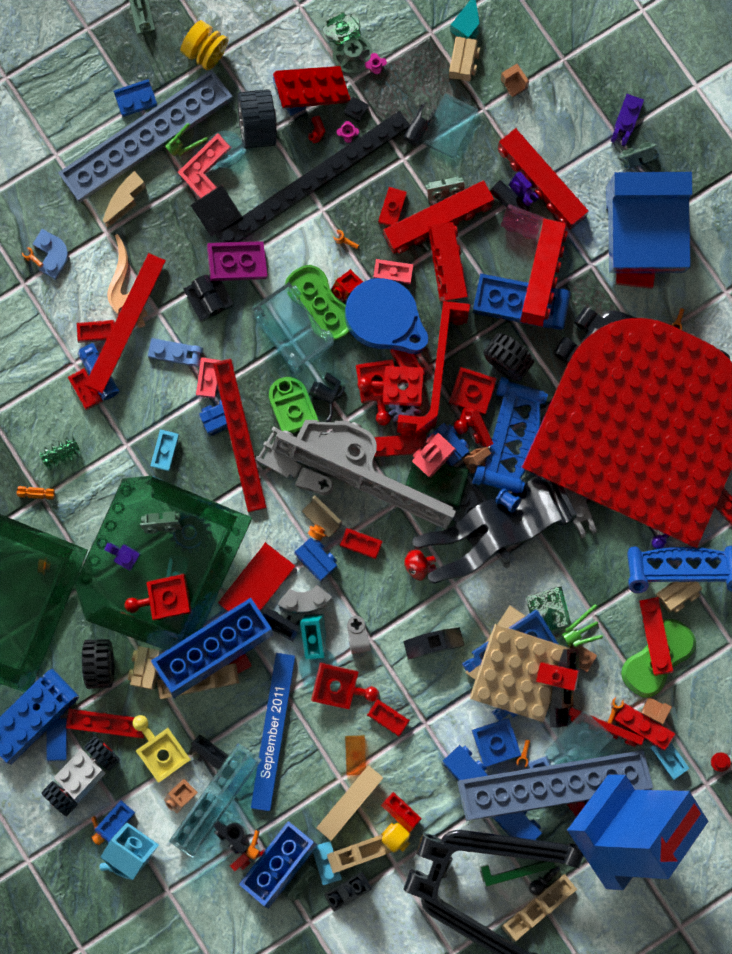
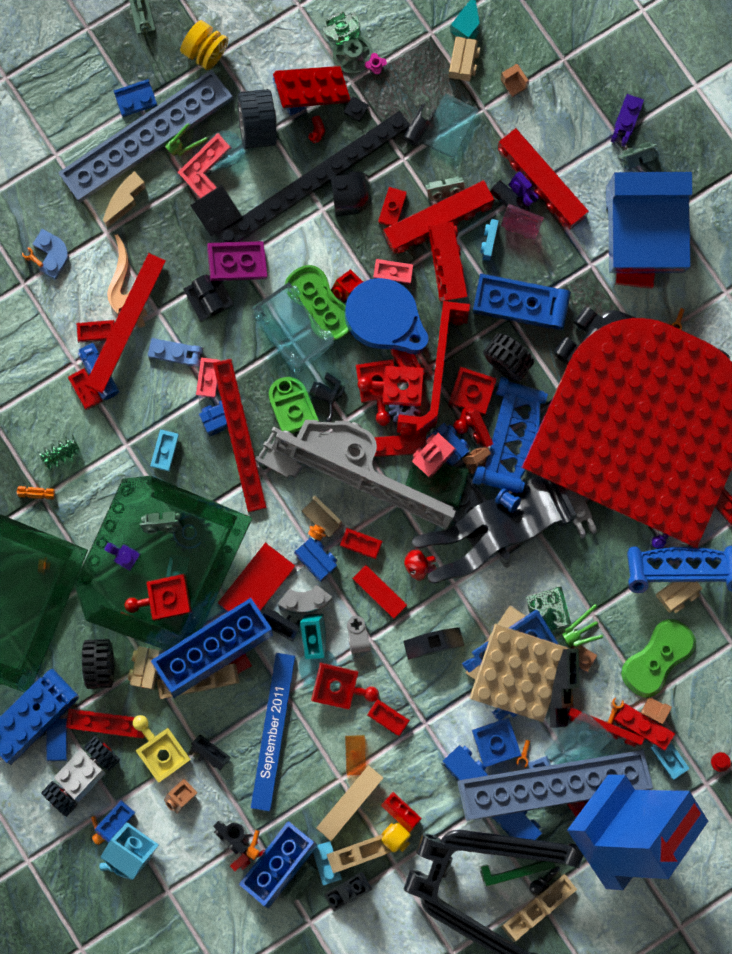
clear light blue brick [169,743,262,858] -> none
light grey piece [295,468,334,496] -> none
orange hand [333,230,359,249] -> none
dark pink plate [337,121,359,143] -> none
red brick [520,219,568,327] -> none
red plate [536,662,580,691] -> none
red plate [639,597,674,676] -> none
none -> black brick [331,172,370,217]
none -> red tile [352,565,407,619]
none -> medium azure plate [480,219,499,261]

